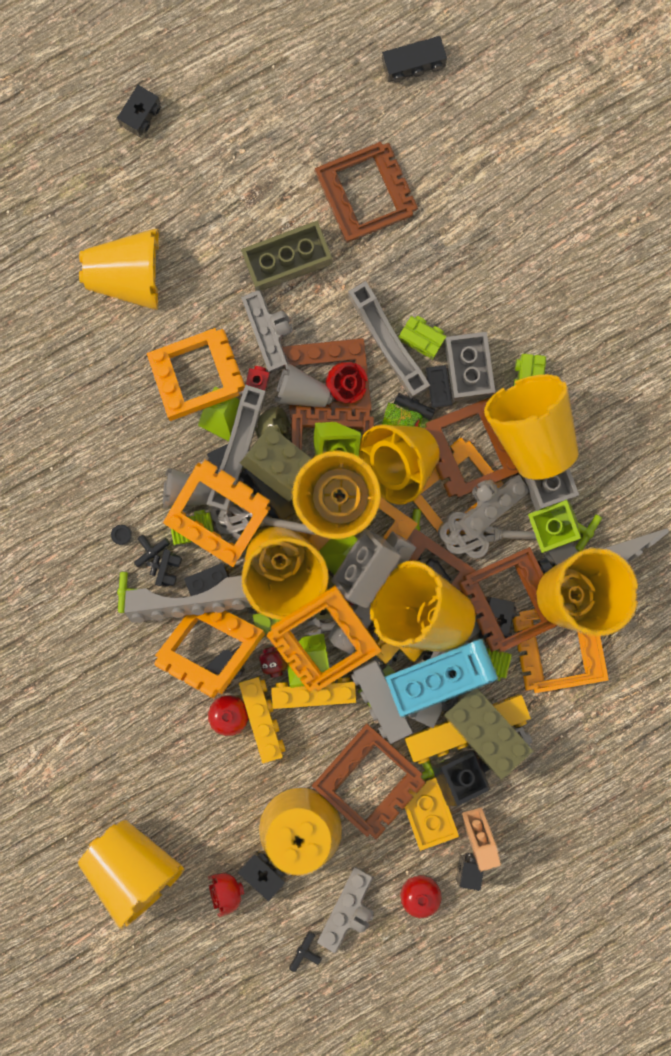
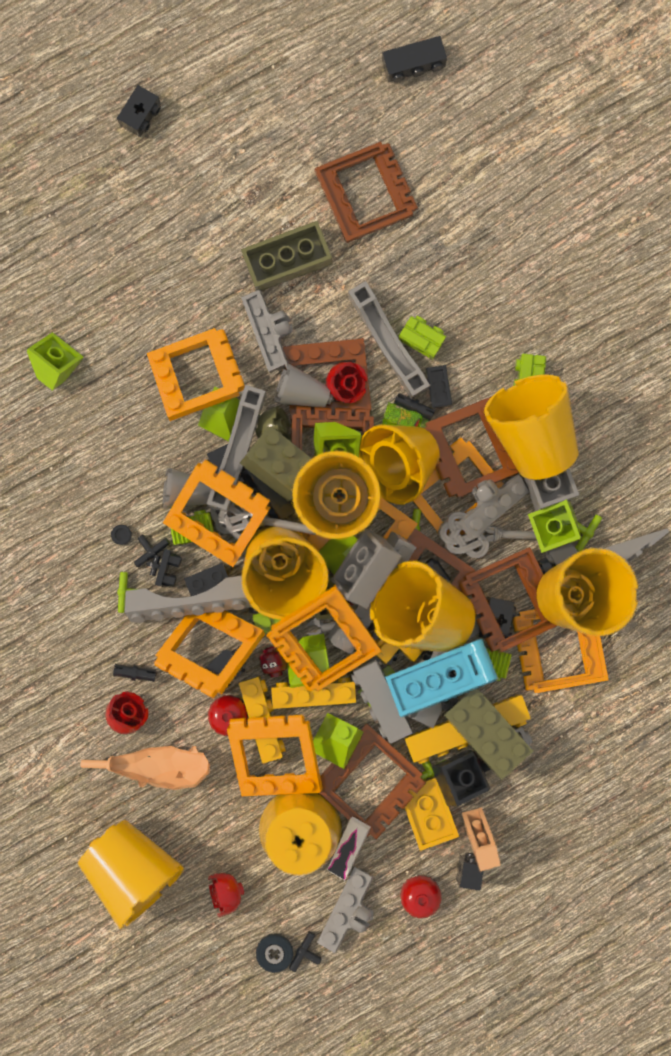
yellow cone [79,229,159,310] -> none
black brick [238,851,286,902] -> none
red brick [245,366,270,392] -> none
light grey brick [444,332,495,402] -> none
none -> lime slope [27,332,84,391]
none -> light nougat piece [81,746,210,790]
none -> red cylinder [105,691,149,735]
none -> black pin [113,663,156,682]
none -> light orange hinge [227,715,323,796]
none -> black bush [256,933,293,973]
none -> lime slope [313,713,363,769]
none -> tile [327,817,371,881]

